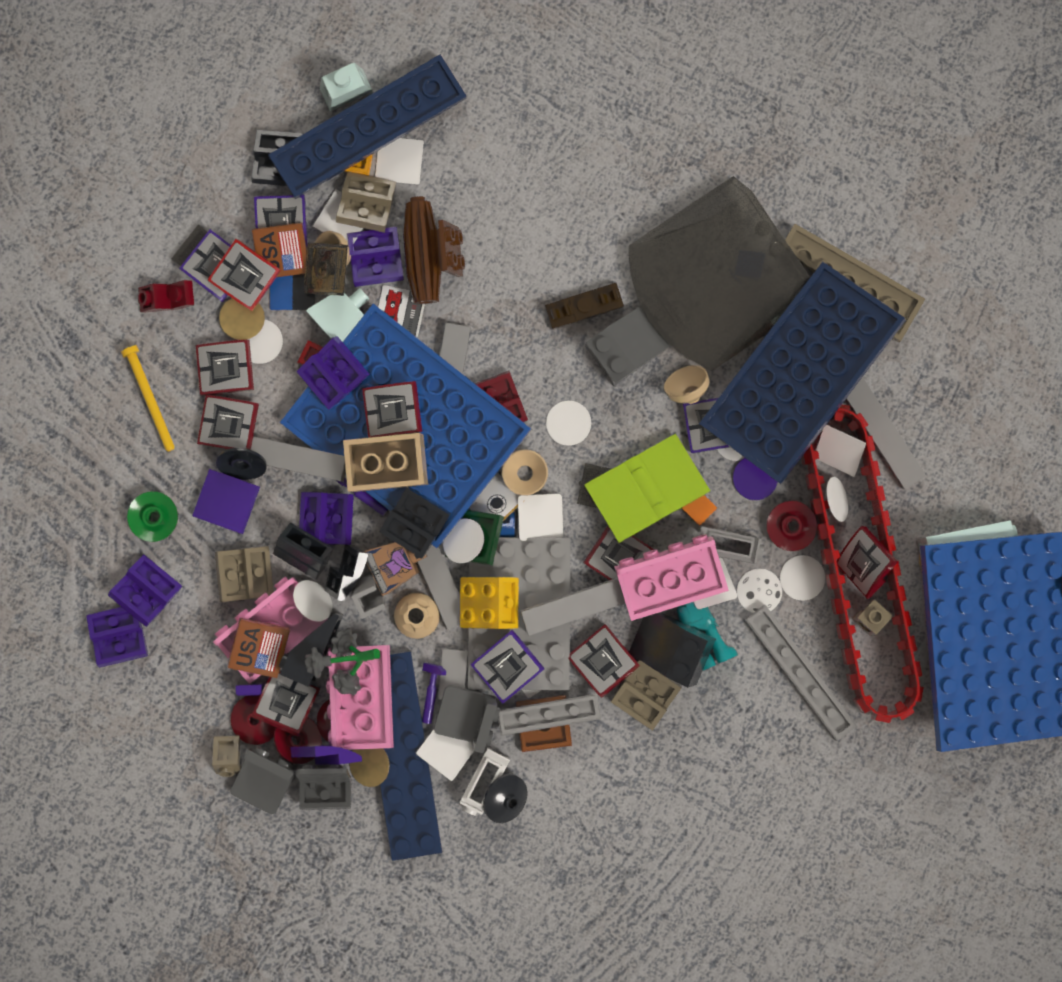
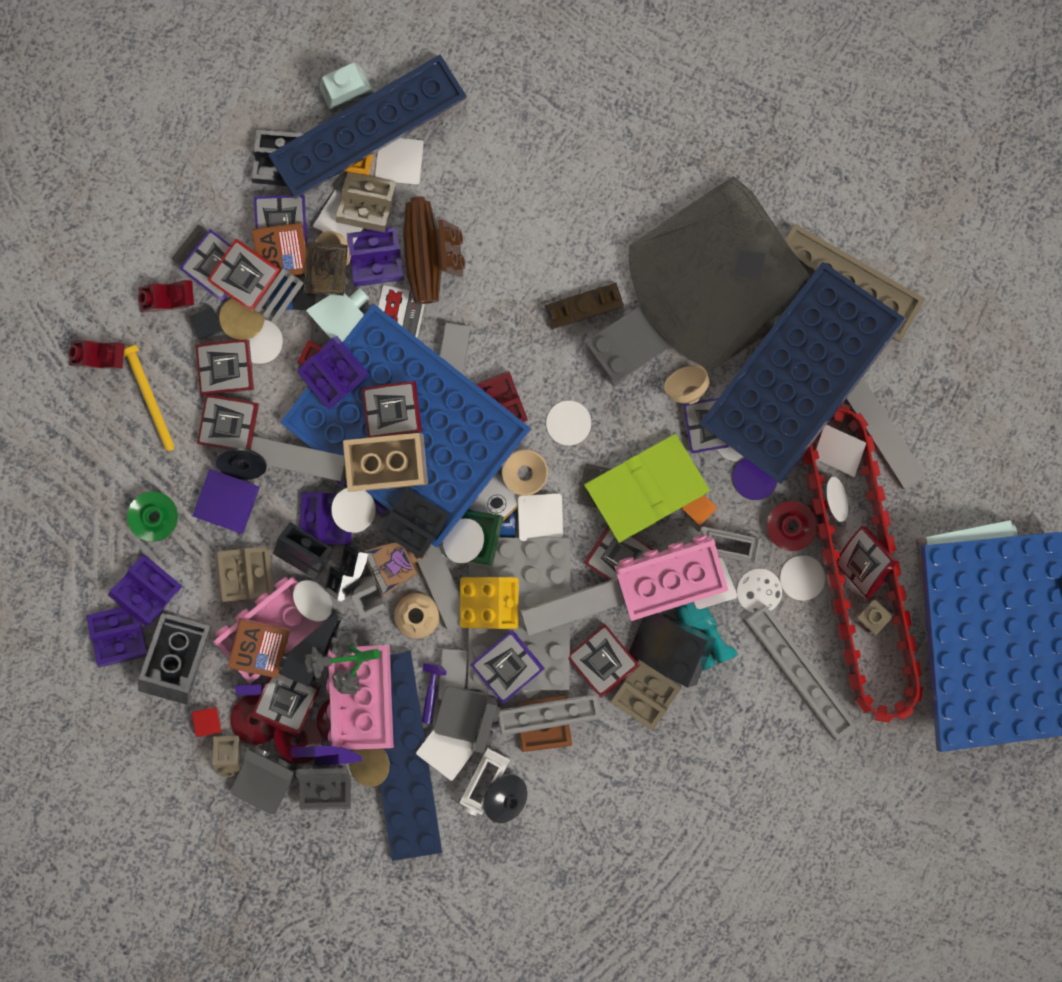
none -> dark red slope [68,340,125,369]
none -> black slope [138,612,211,705]
none -> black tile [189,307,223,340]
none -> red tile [191,707,222,737]
none -> light grey tile [254,268,304,324]
none -> white sticker [332,488,375,533]

